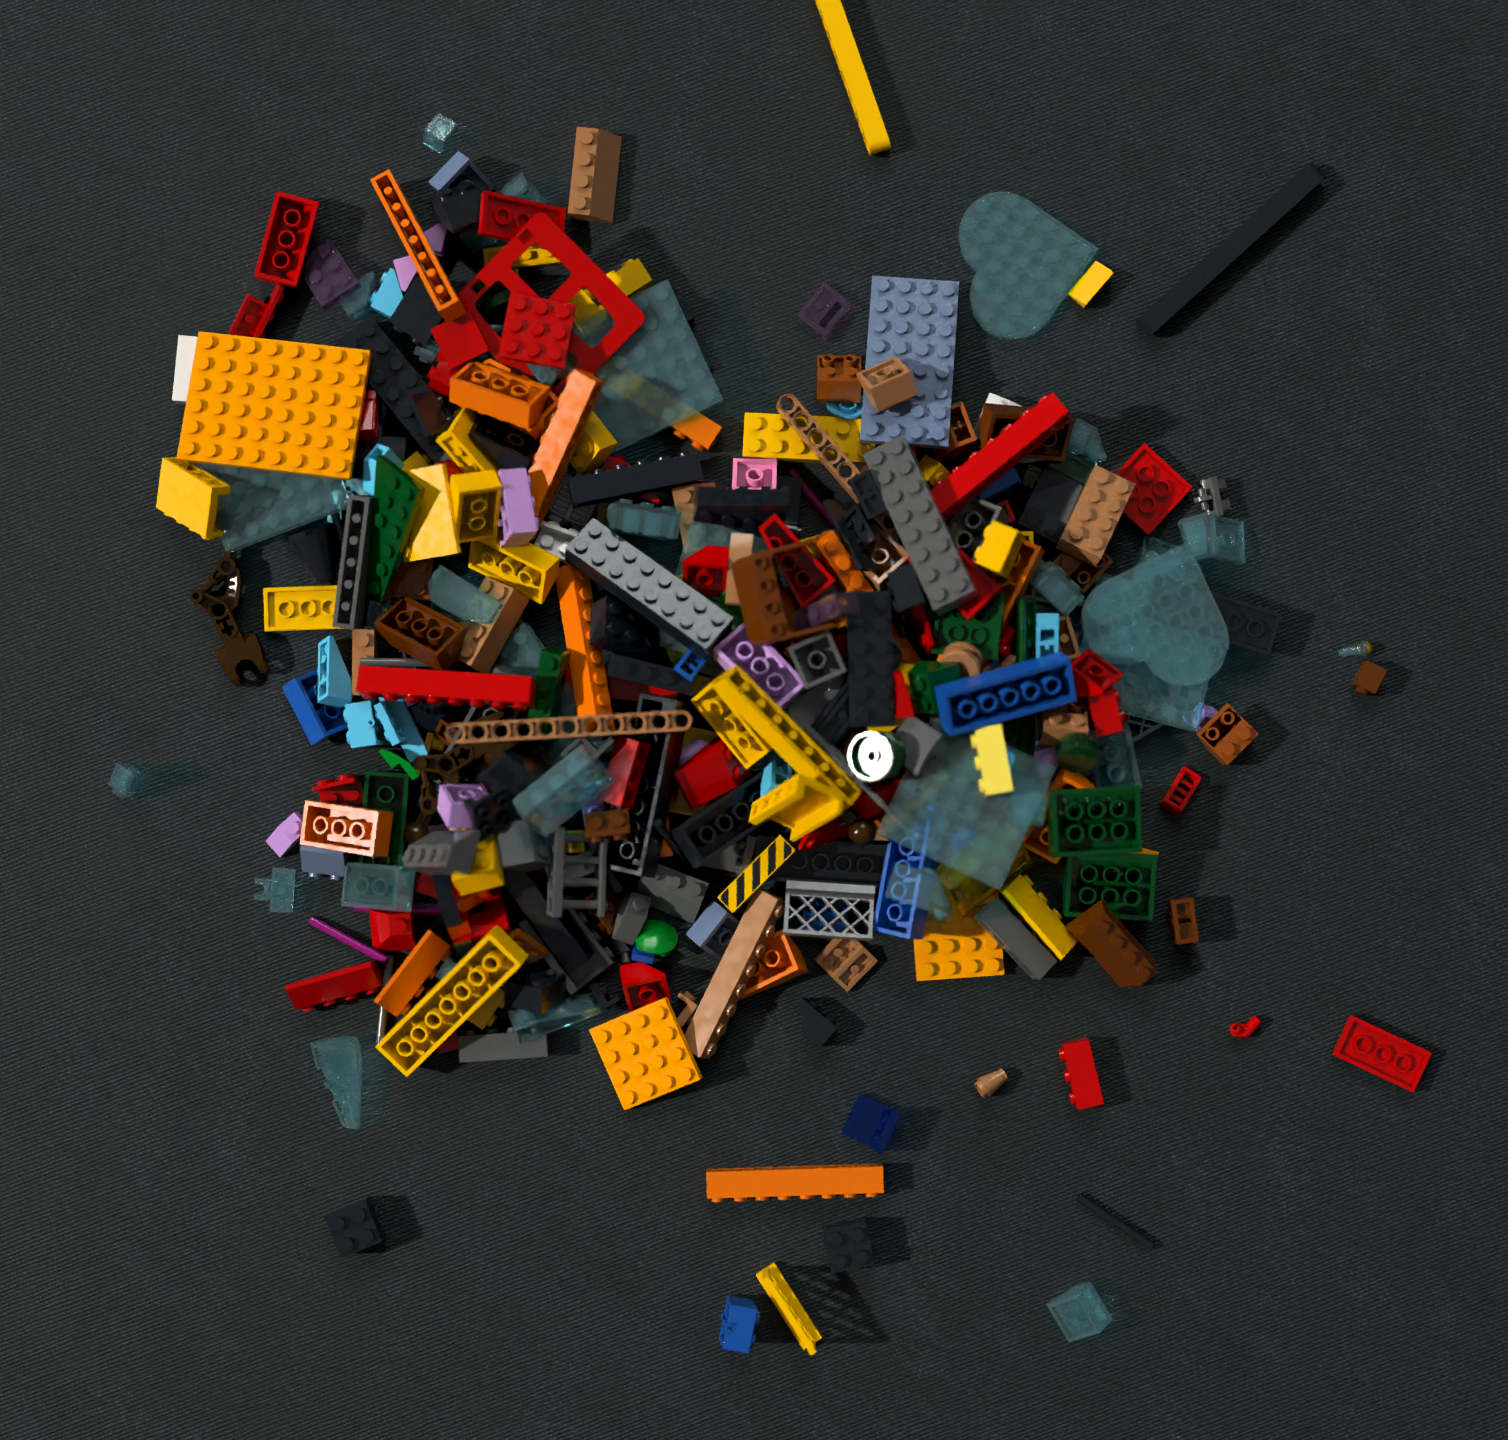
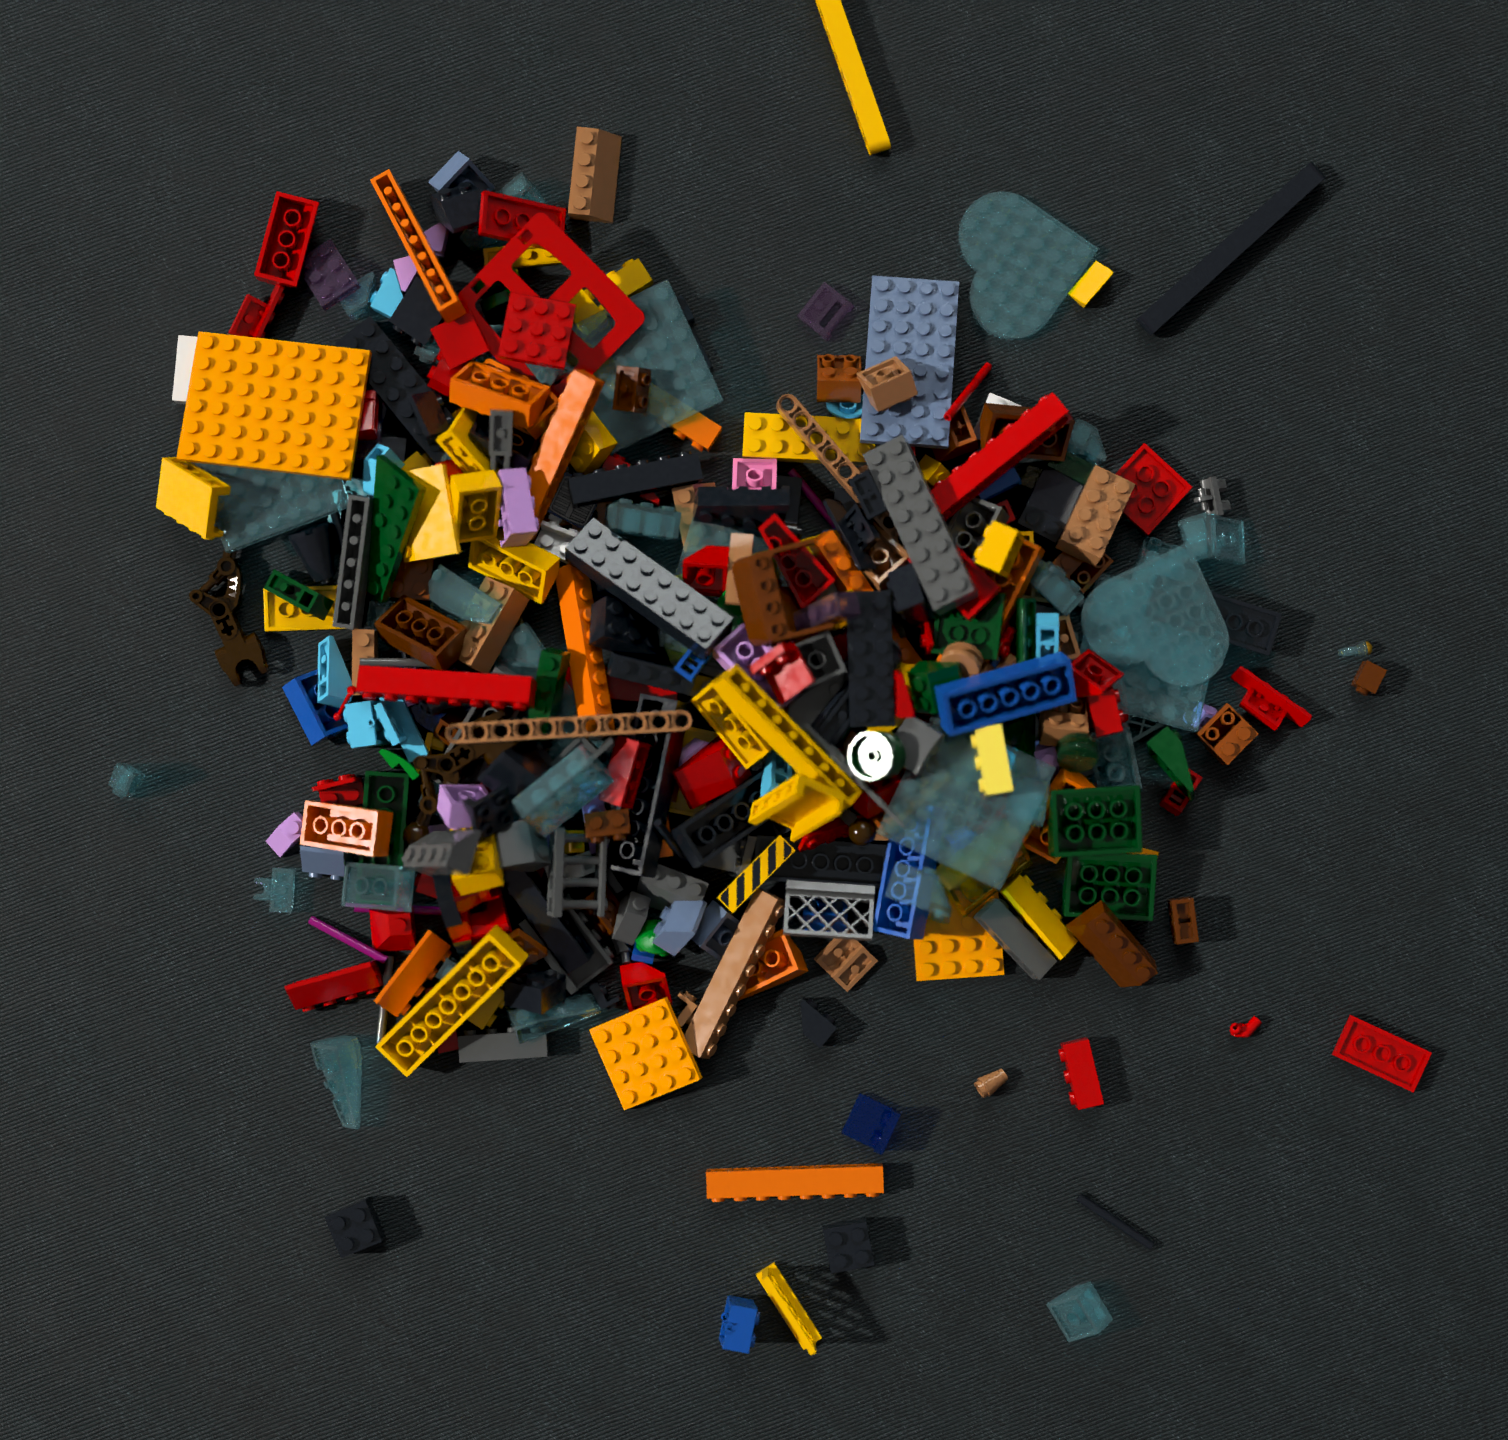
clear light blue bracket [423,113,457,153] -> none
none -> dark green slope [264,569,334,621]
none -> red hinge [333,685,356,721]
none -> dark grey hinge [489,409,514,471]
none -> reddish brown bracket [612,366,651,414]
none -> sand blue slope [652,901,707,956]
none -> bracket [748,642,815,704]
none -> red piece [943,362,992,421]
none -> dark green slope [1147,726,1195,802]
none -> red bracket [1230,666,1312,731]

